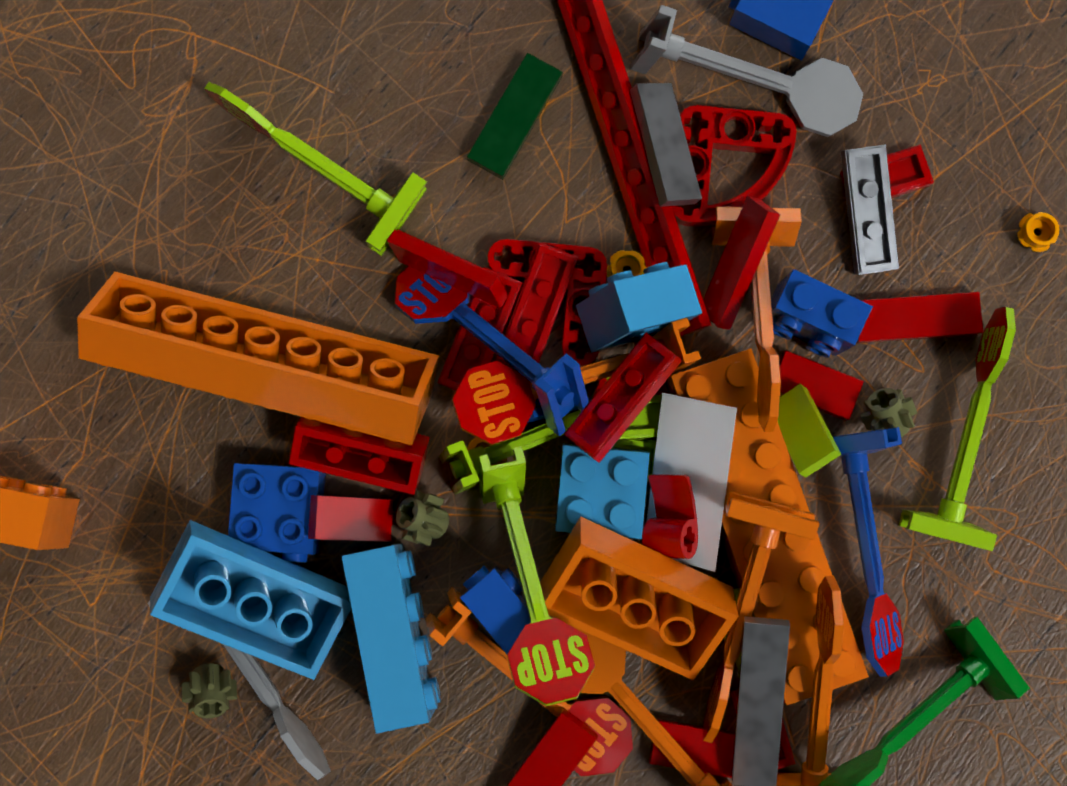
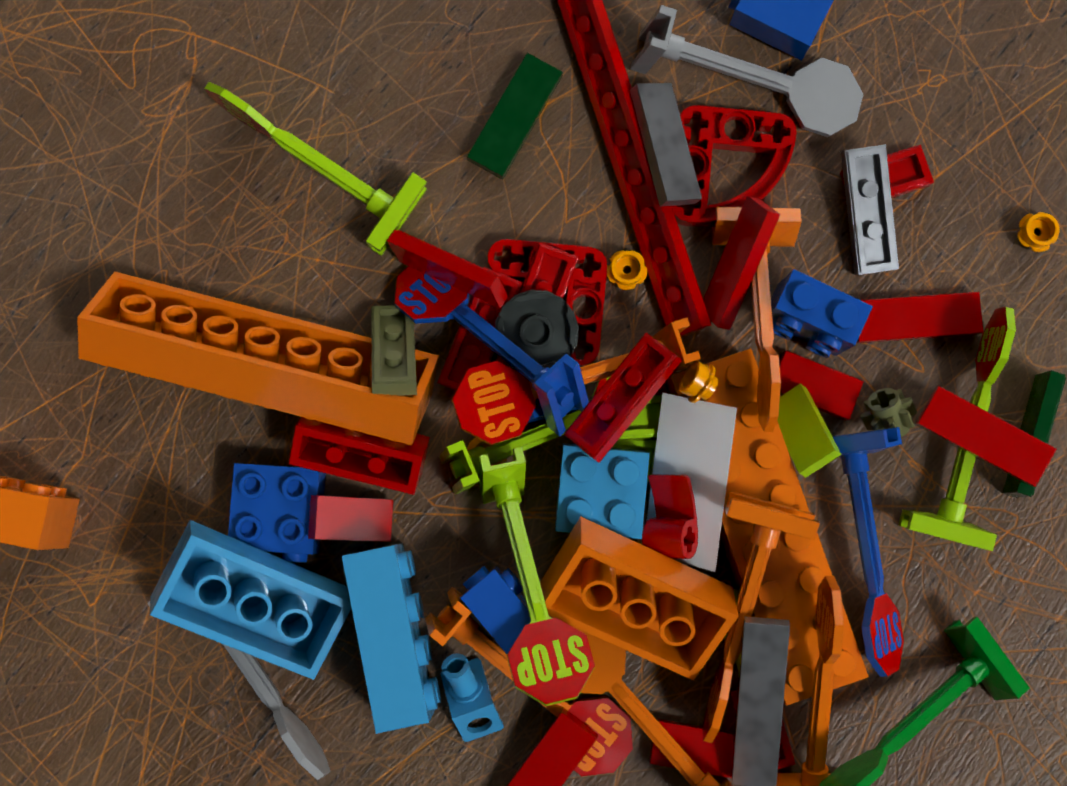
olive gear [182,663,237,718] -> none
olive gear [396,491,449,546] -> none
dark azure brick [576,262,702,353] -> none
none -> olive tile [371,305,417,396]
none -> dark azure bracket [441,653,504,742]
none -> pearl dark grey tile [495,290,579,368]
none -> light orange plate [679,361,718,403]
none -> red tile [915,386,1057,487]
none -> dark green tile [1002,370,1066,498]

